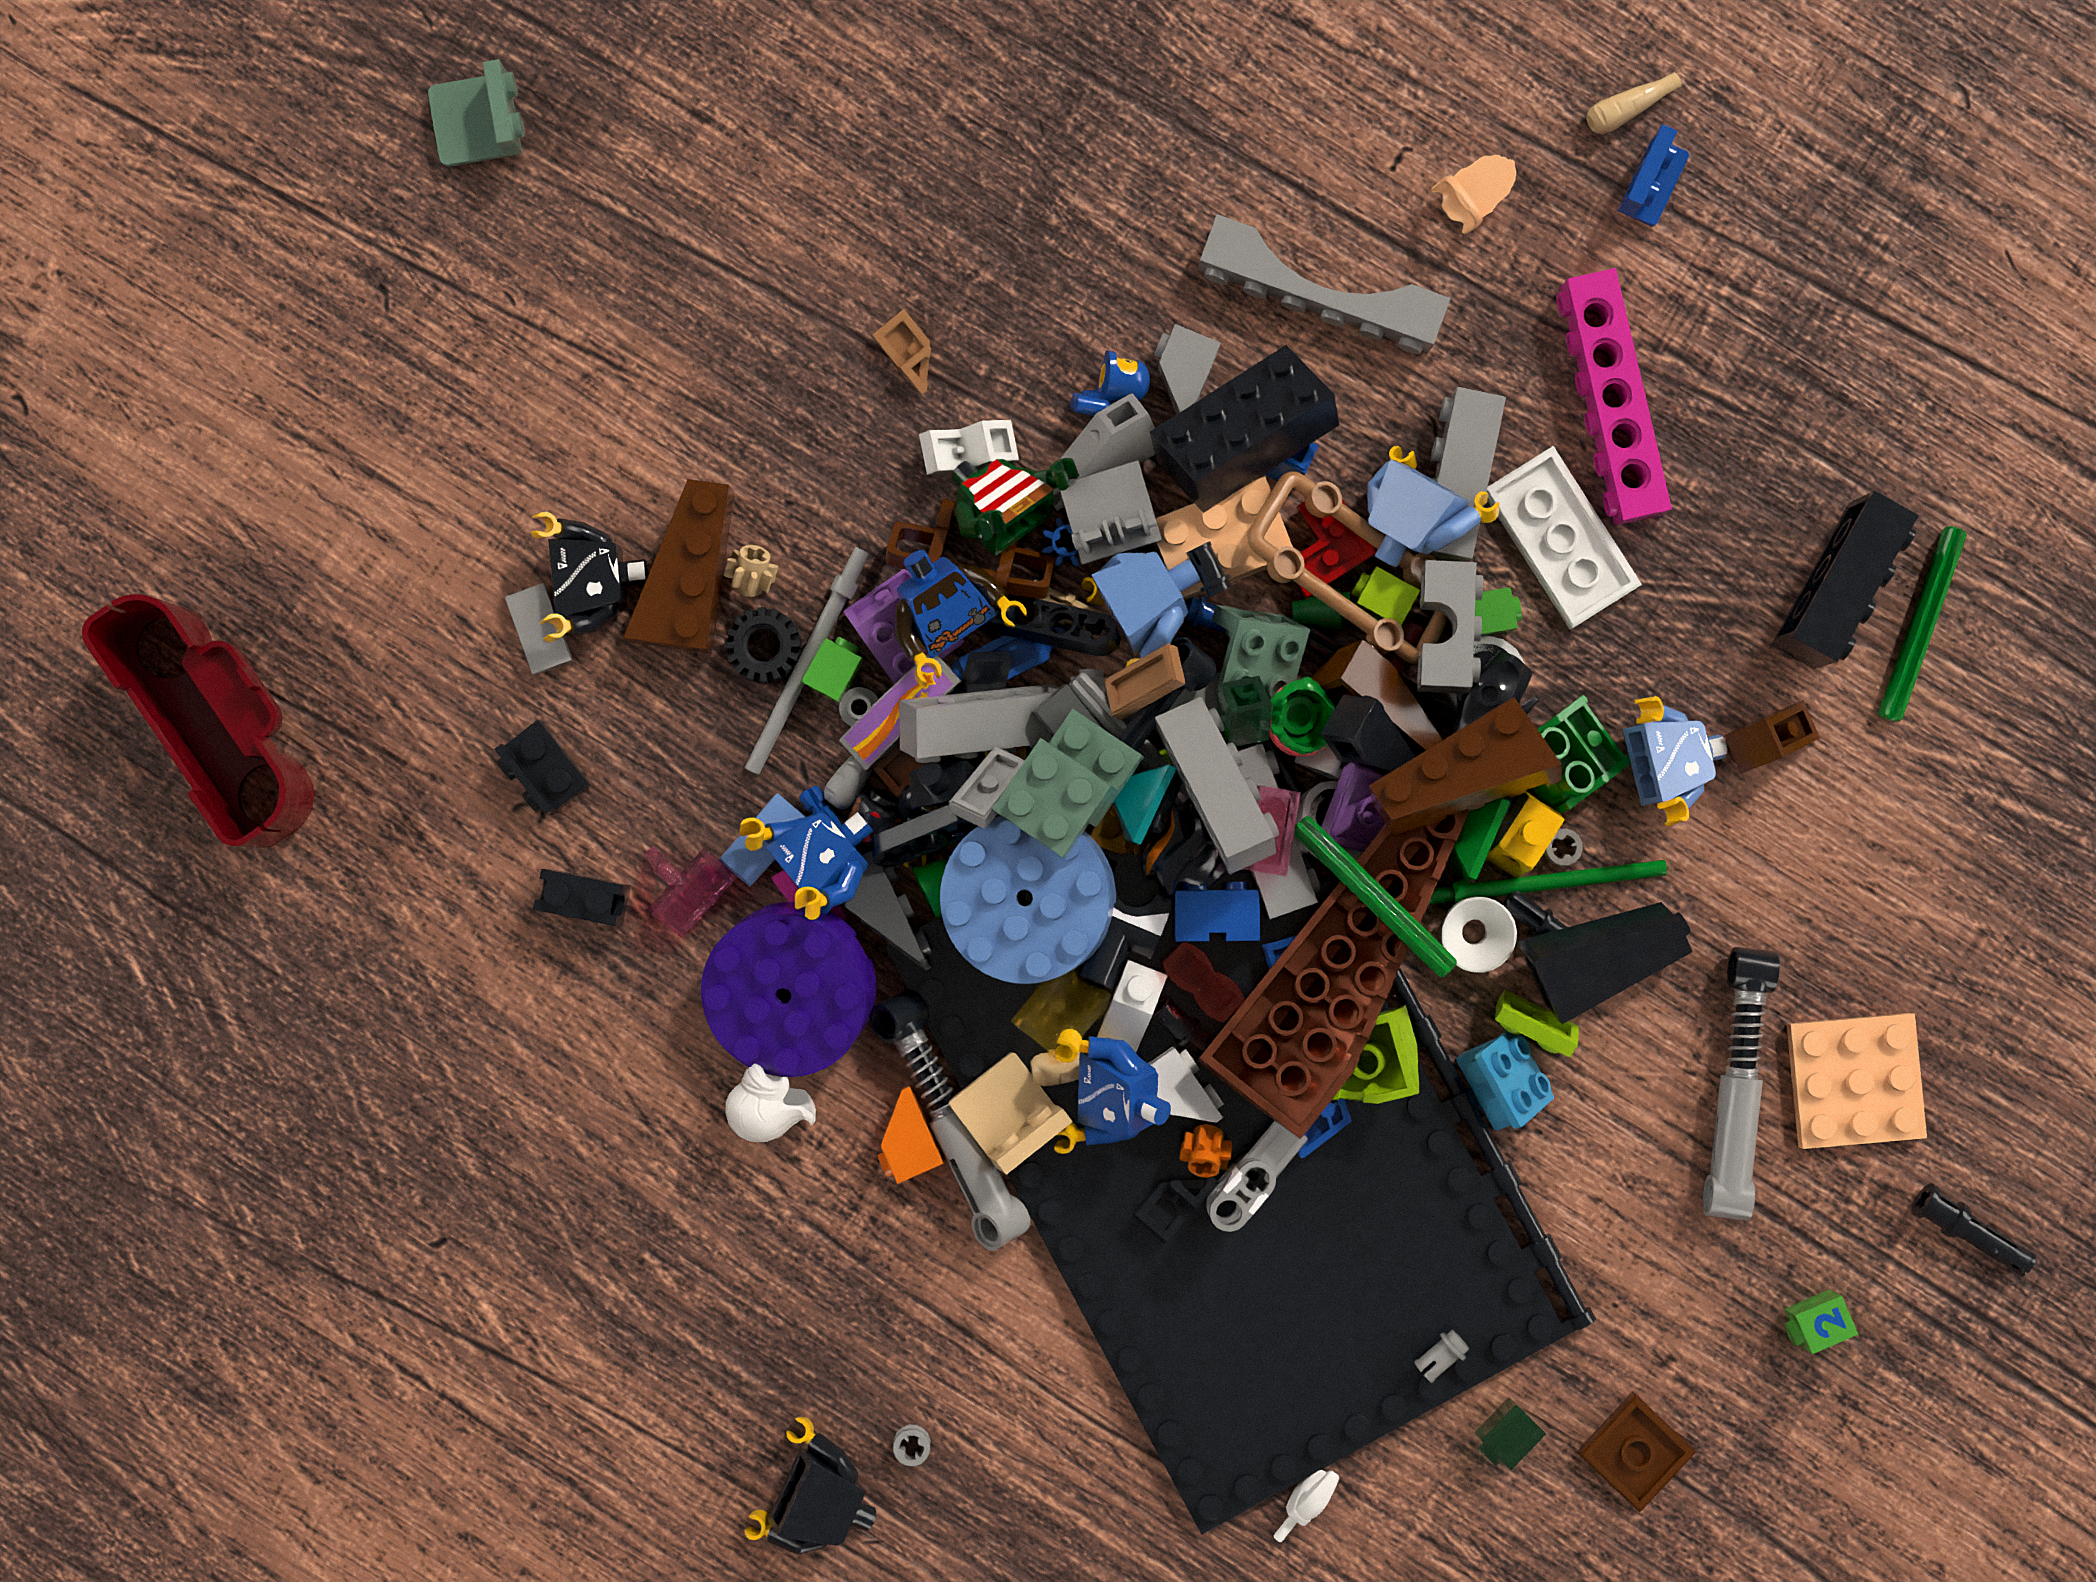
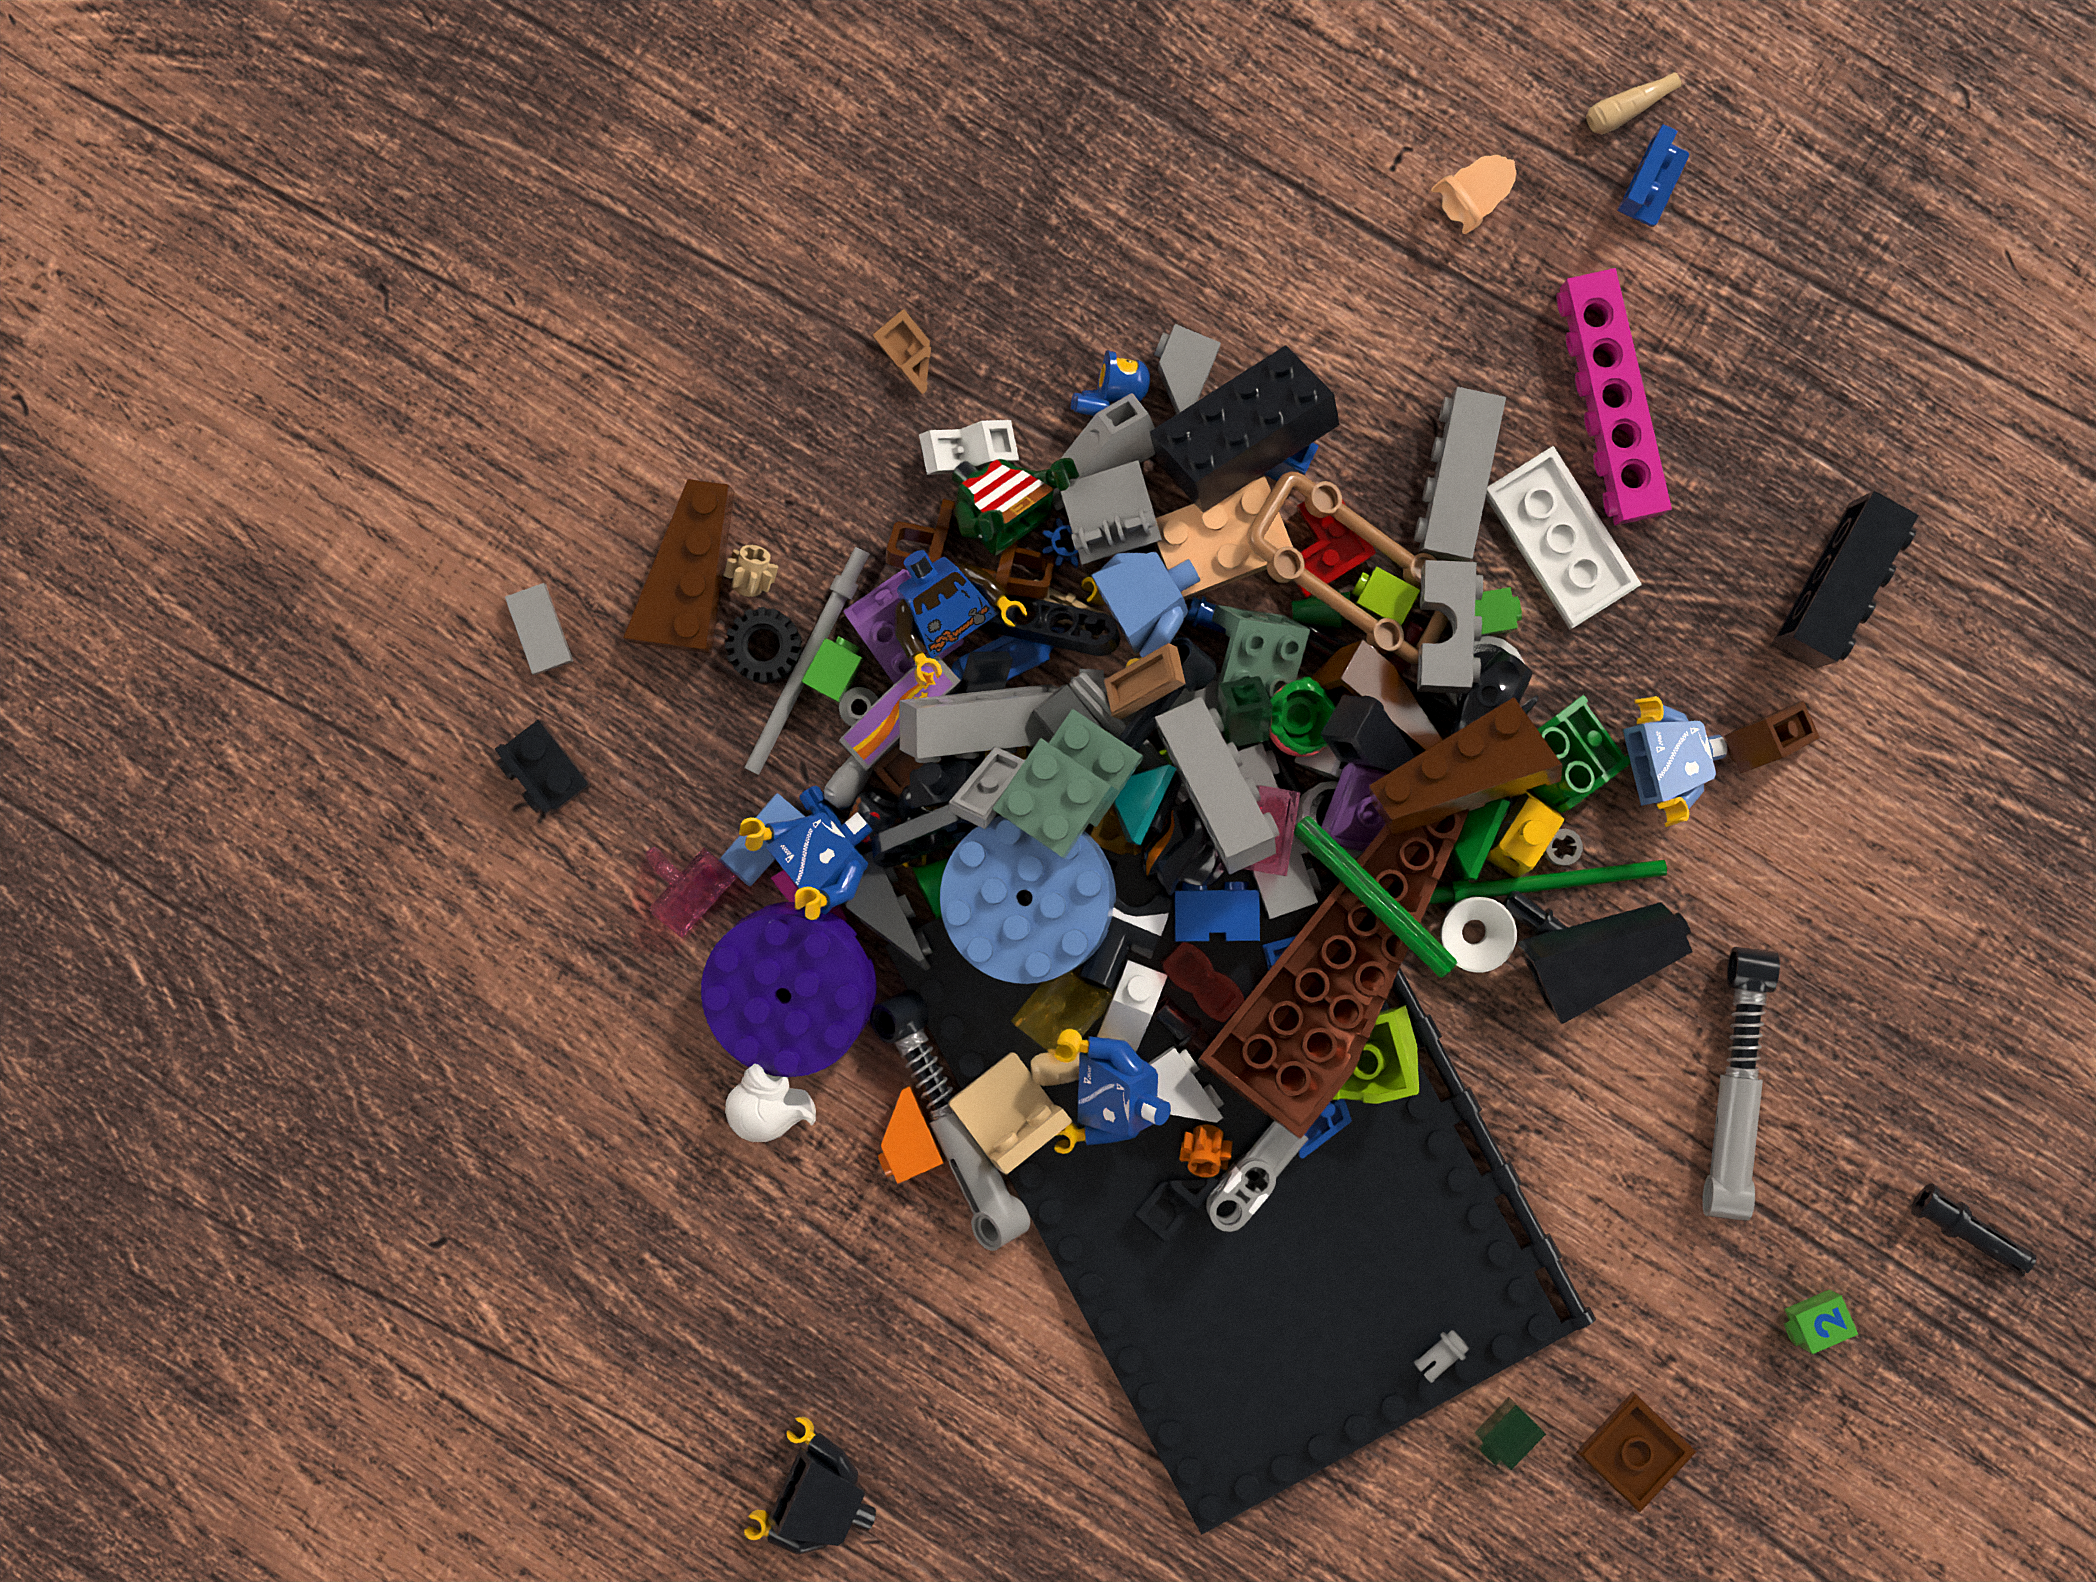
dark red piece [82,594,314,848] -> none
sand green bracket [428,59,525,167] -> none
black torso [530,512,648,643] -> none
black brick [533,869,631,926] -> none
light grey bush [893,1424,931,1466] -> none
black pin [1186,541,1232,598] -> none
light grey arch [1198,214,1451,354] -> none
white hand [1273,1470,1339,1542] -> none
medium blue torso [1367,446,1499,567] -> none
dark azure bracket [1455,1030,1554,1132] -> none
lime plate [1495,989,1579,1058] -> none
light nougat plate [1786,1013,1927,1149] -> none
green axle [1878,526,1967,722] -> none

